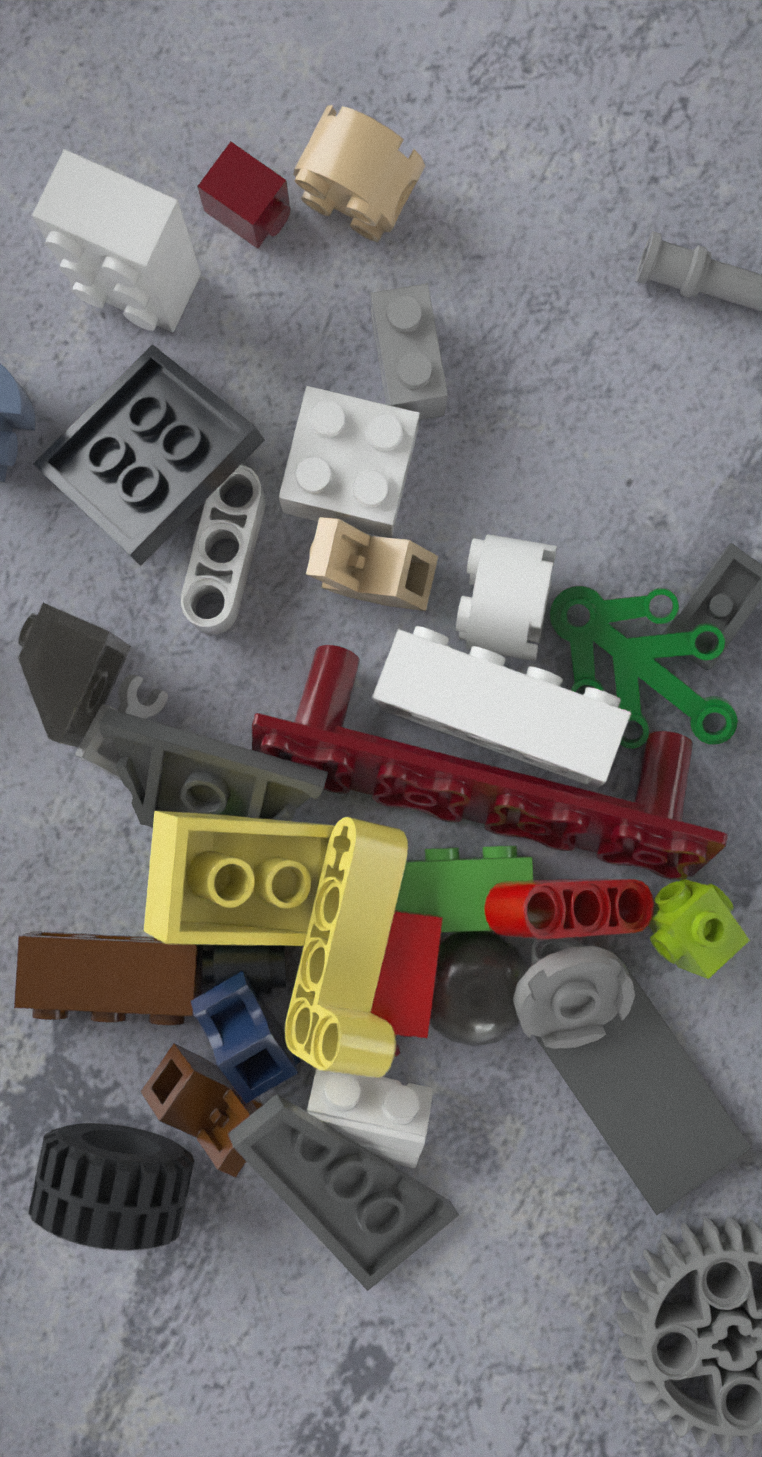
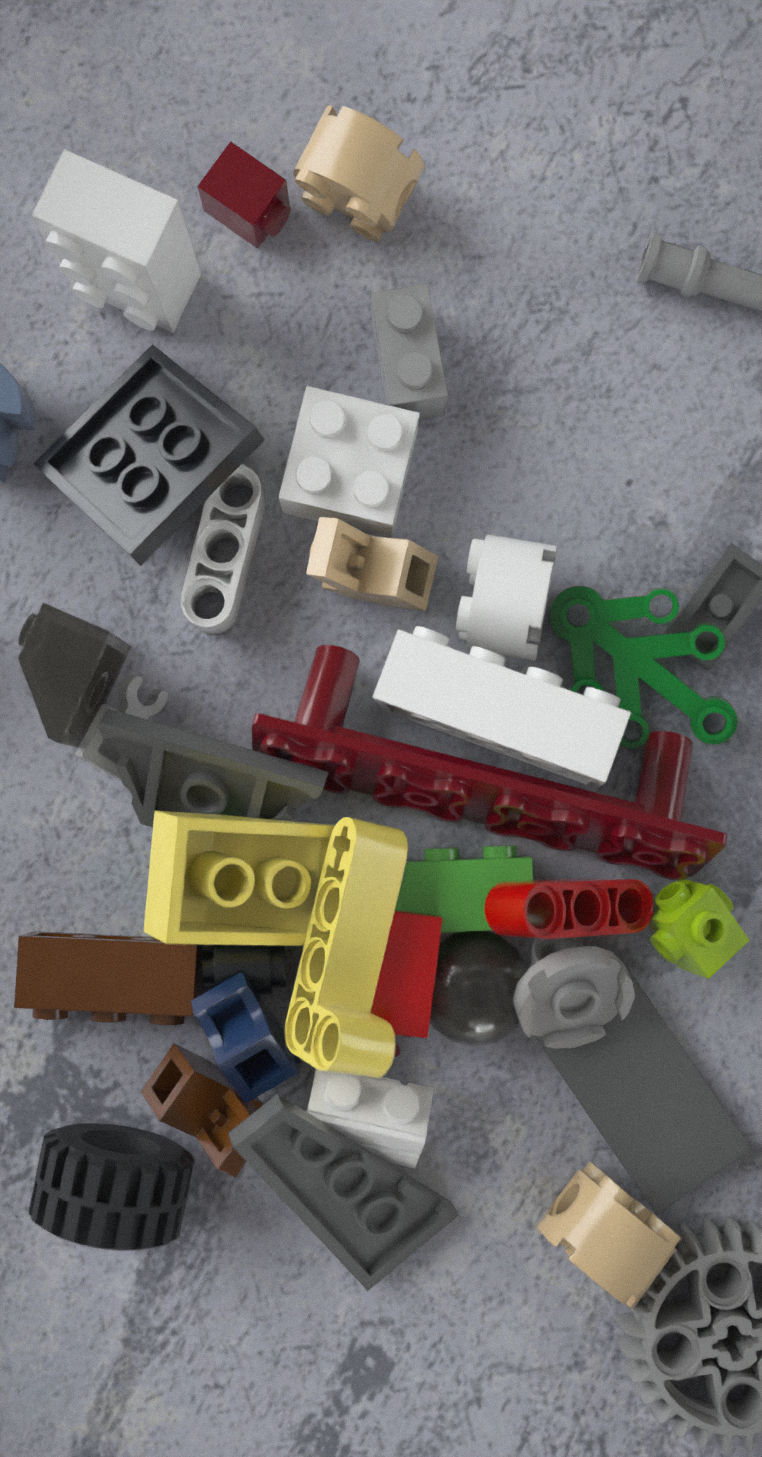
none -> tan brick [536,1161,681,1309]

